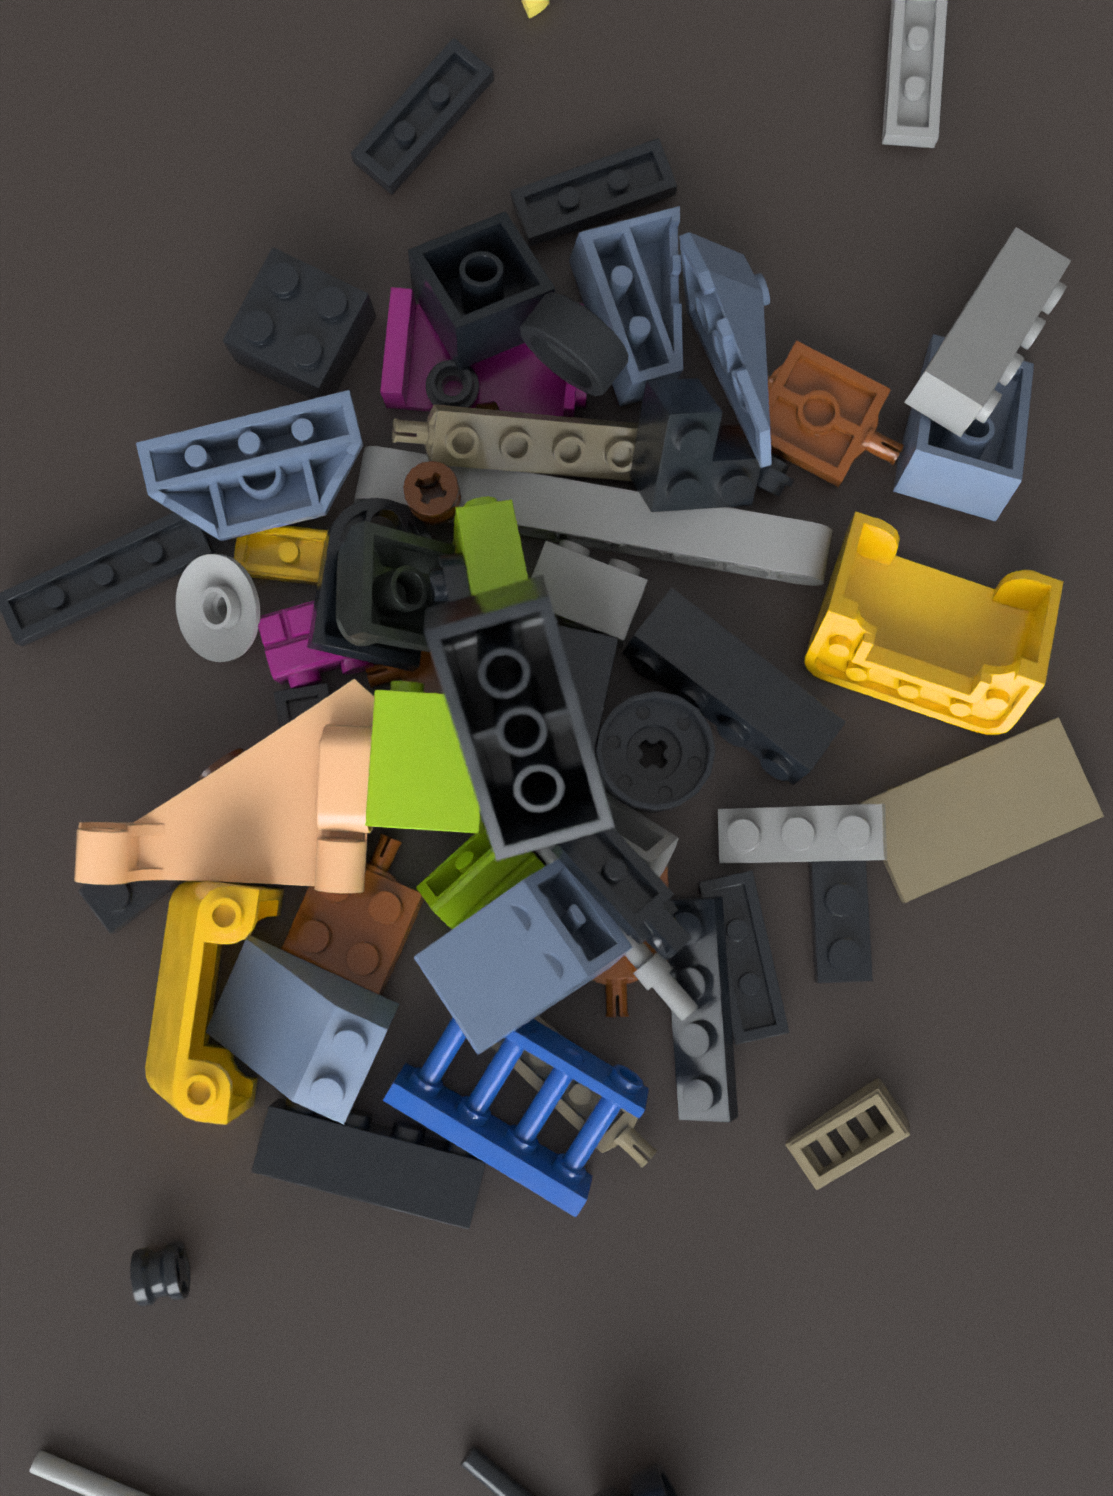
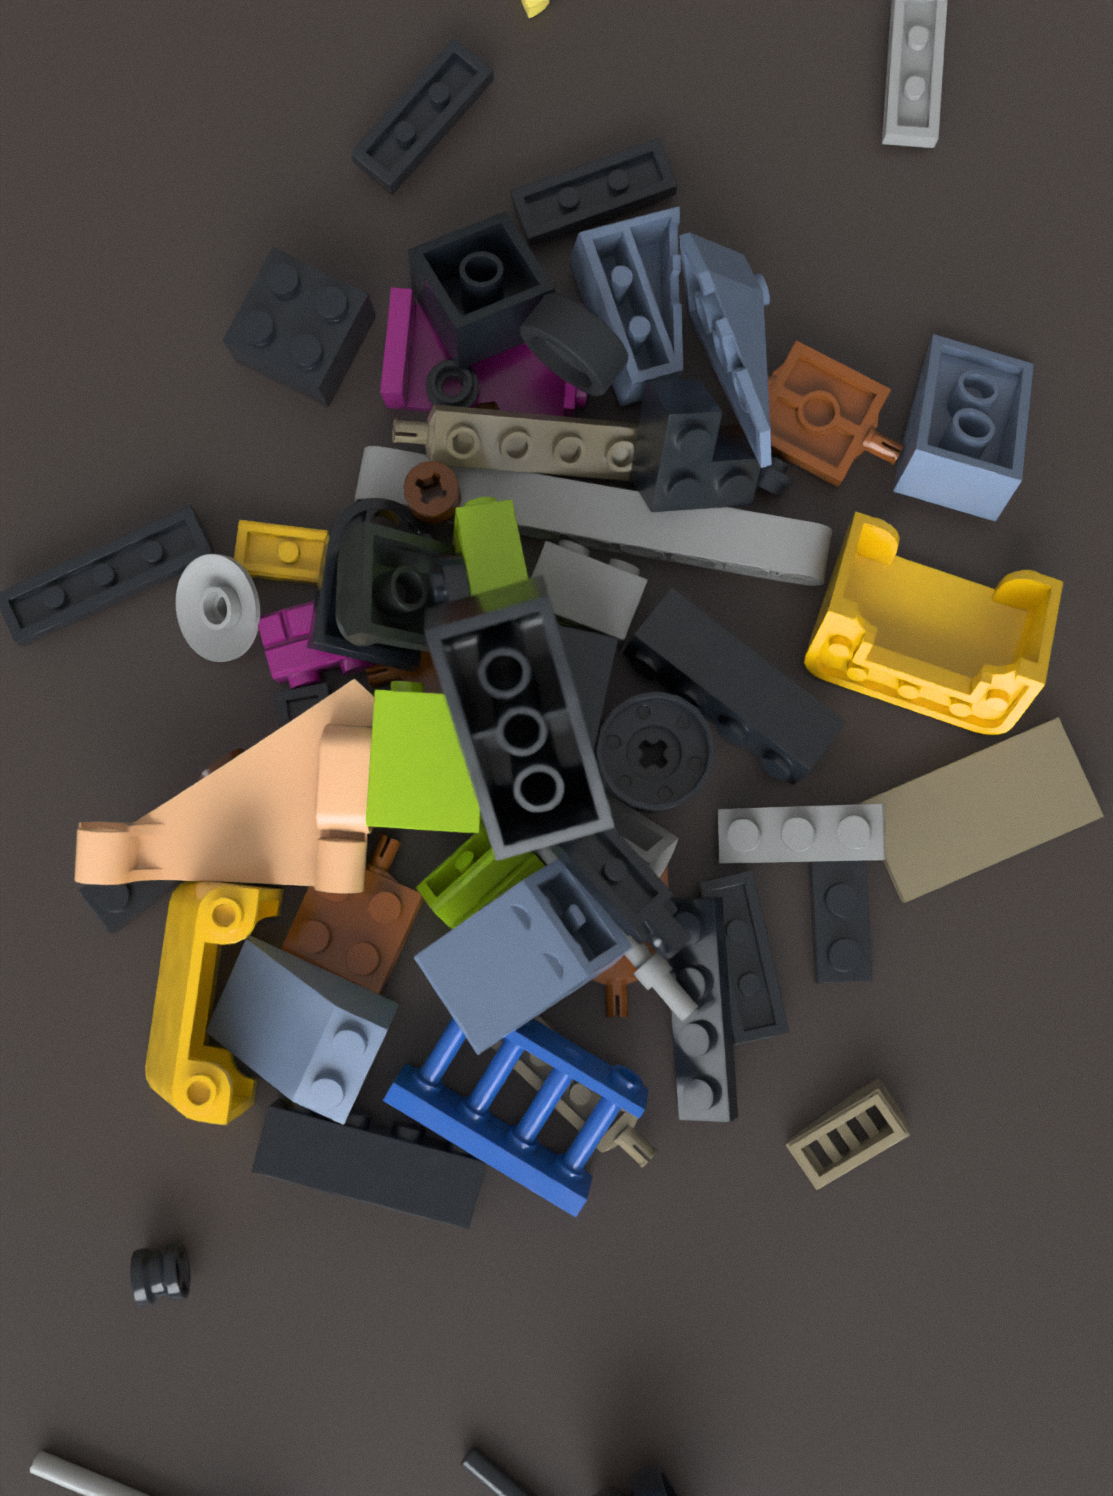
sand blue wedge [136,390,363,541] -> none
light grey brick [904,227,1071,437] -> none

